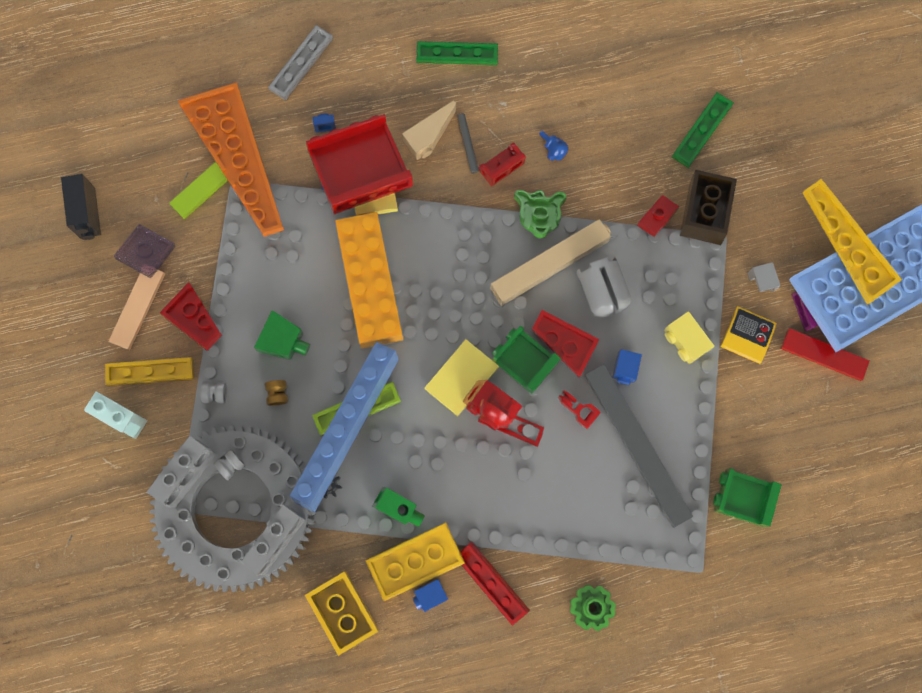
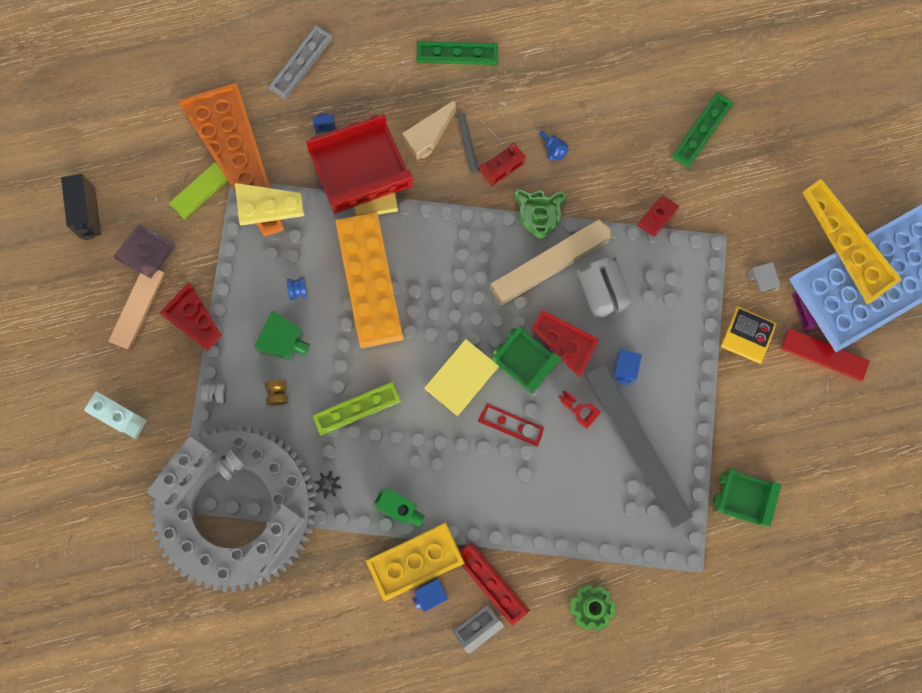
yellow tile [105,357,194,386] -> none
medium blue brick [290,342,398,513] -> none
yellow brick [305,571,380,656] -> none
red brick [463,380,522,431] -> none
light yellow brick [664,311,714,365] -> none
dark brown brick [680,170,737,245] -> none
none -> light yellow wing [235,183,304,225]
none -> blue wheel [287,276,308,300]
none -> light grey slope [453,604,504,654]

